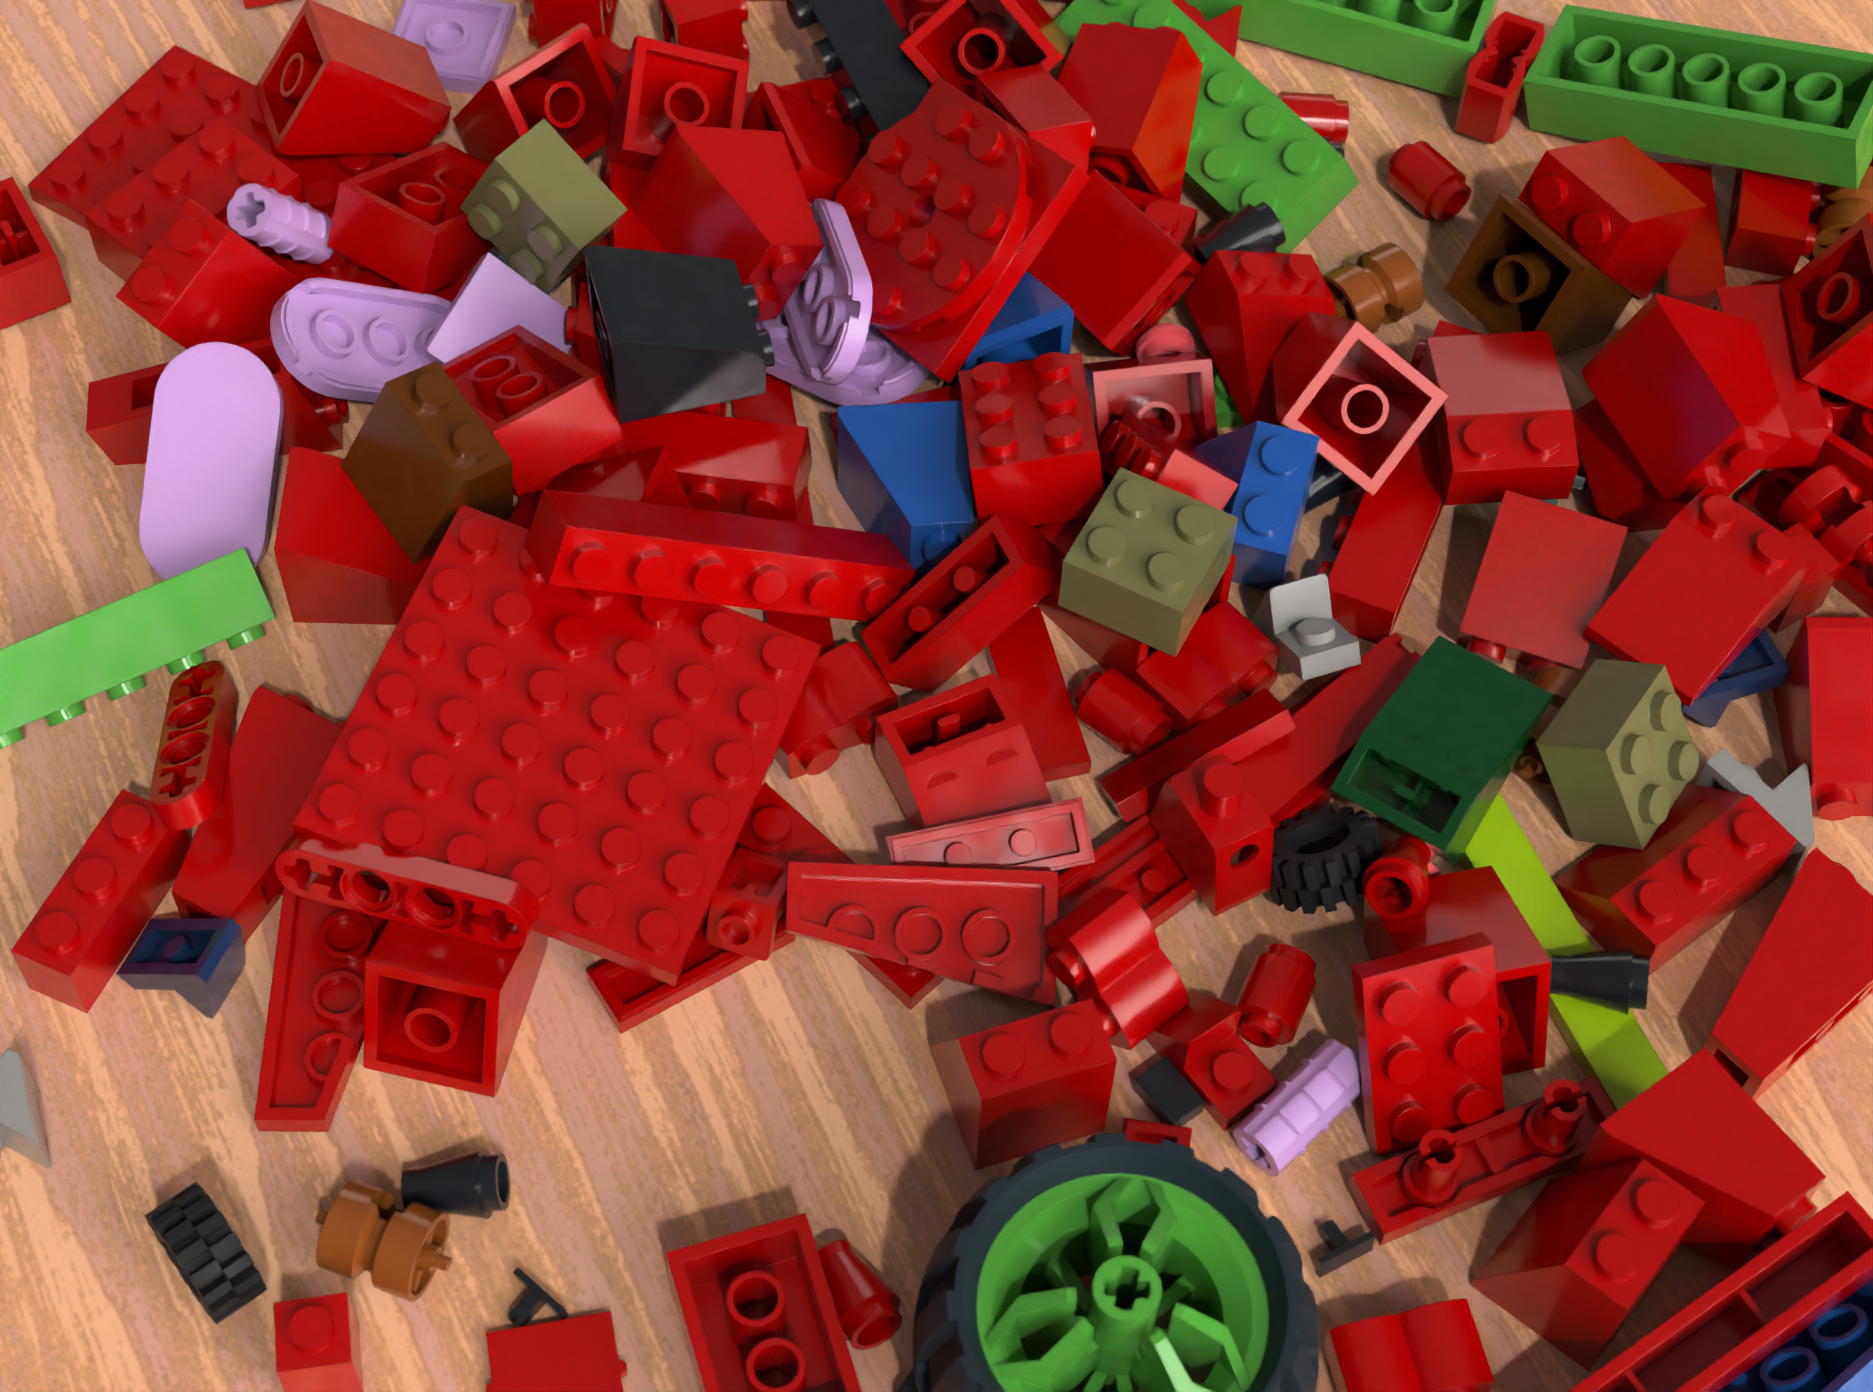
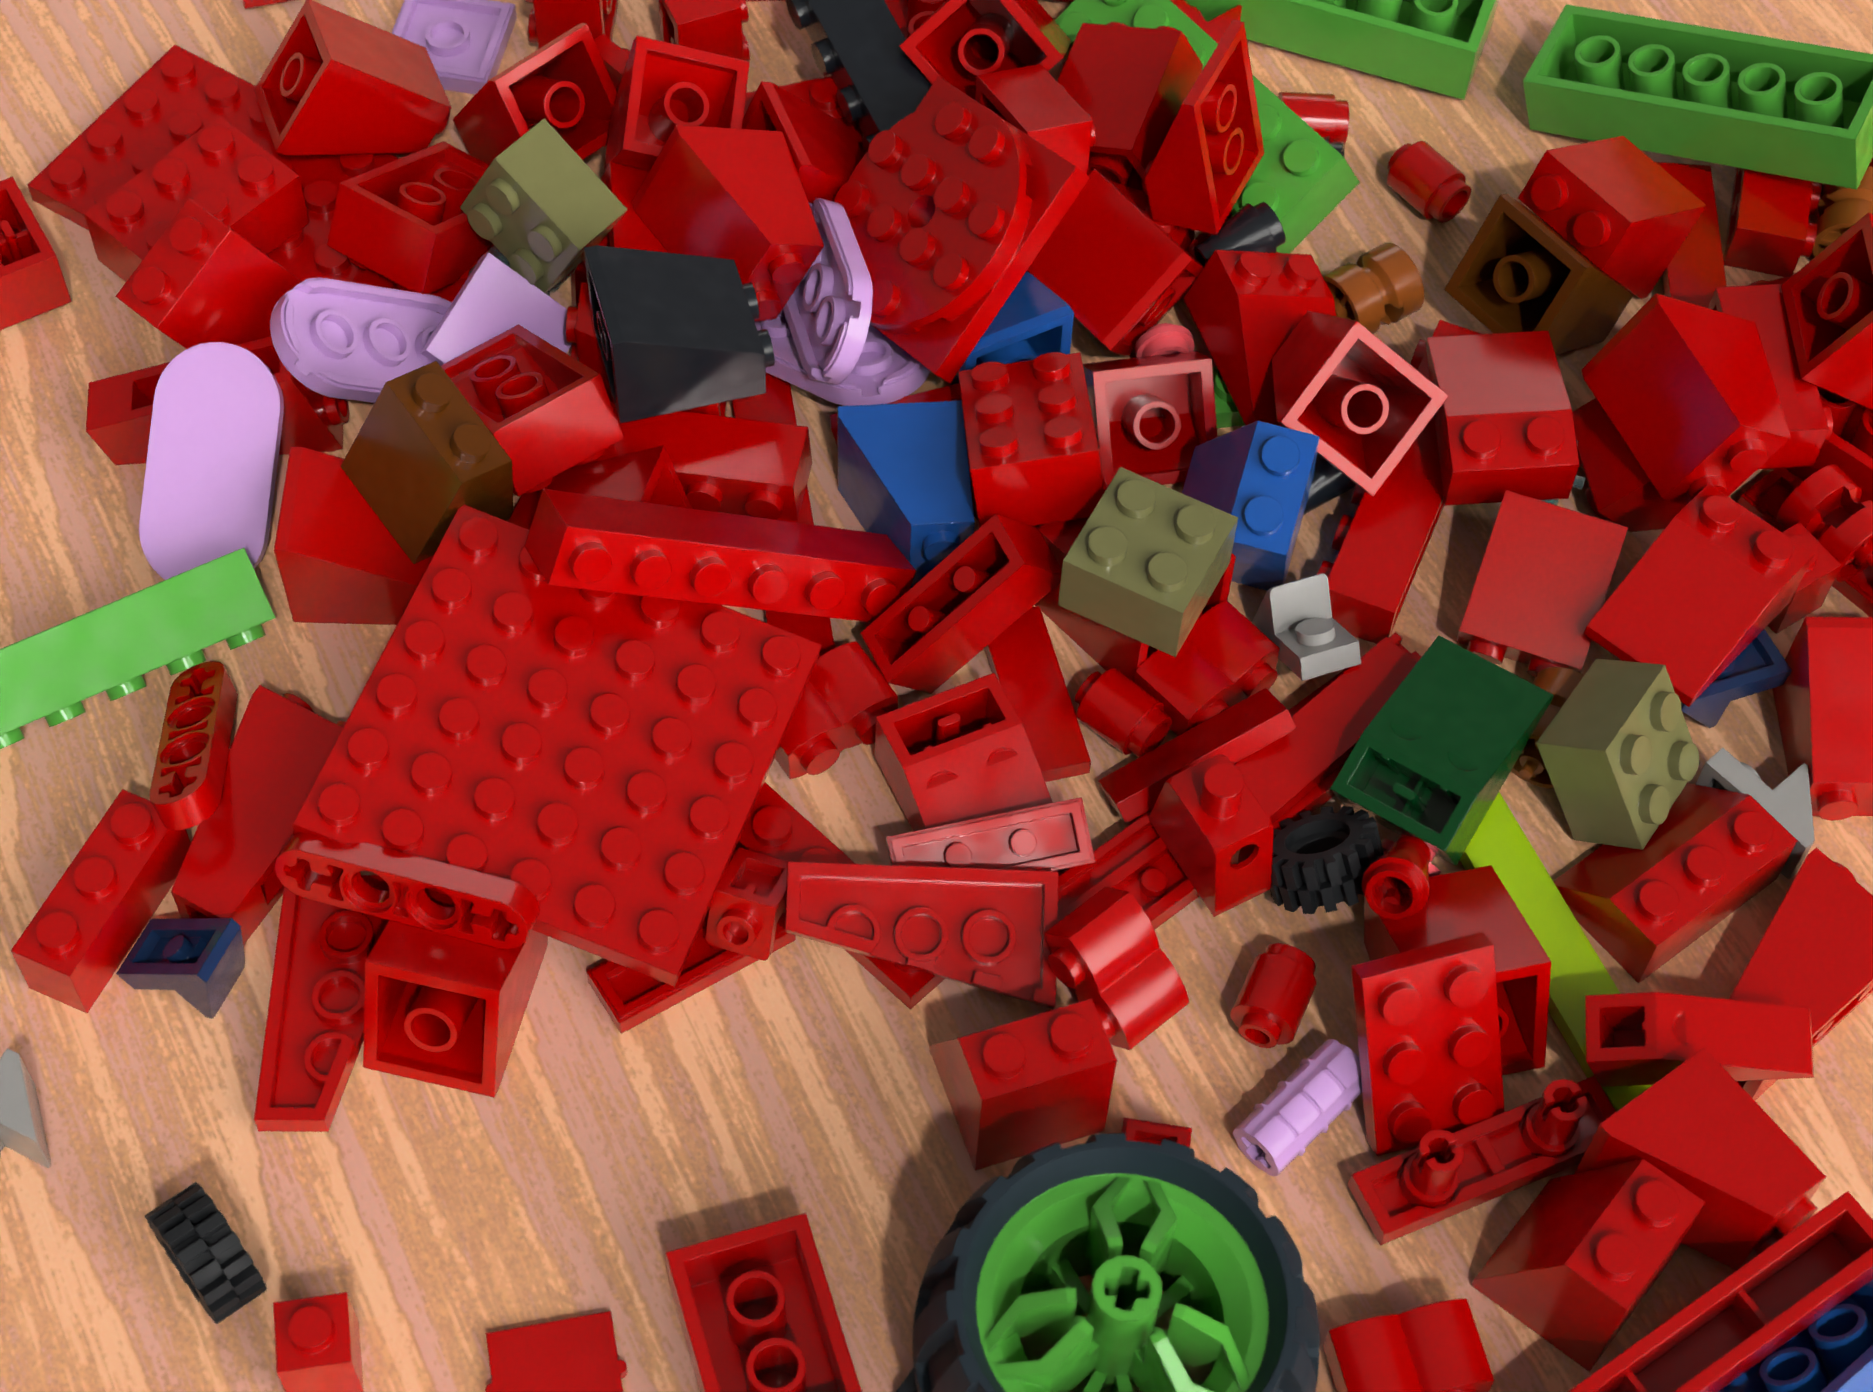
lavender axle [227,183,334,264] -> none
dark orange wheel [315,1179,452,1302] -> none
black cone [401,1148,510,1219] -> none
black piece [508,1268,568,1328] -> none
red cone [818,1239,902,1350] -> none
red brick [1100,409,1238,511] -> none
black piece [1132,1057,1205,1126] -> none
red slope [1145,990,1279,1131] -> none
black piece [1316,1219,1375,1278] -> none
red brick [1455,11,1544,144] -> none
black cone [1550,947,1650,1015] -> none
none -> red slope [1143,20,1265,235]
none -> red slope [1585,992,1814,1087]

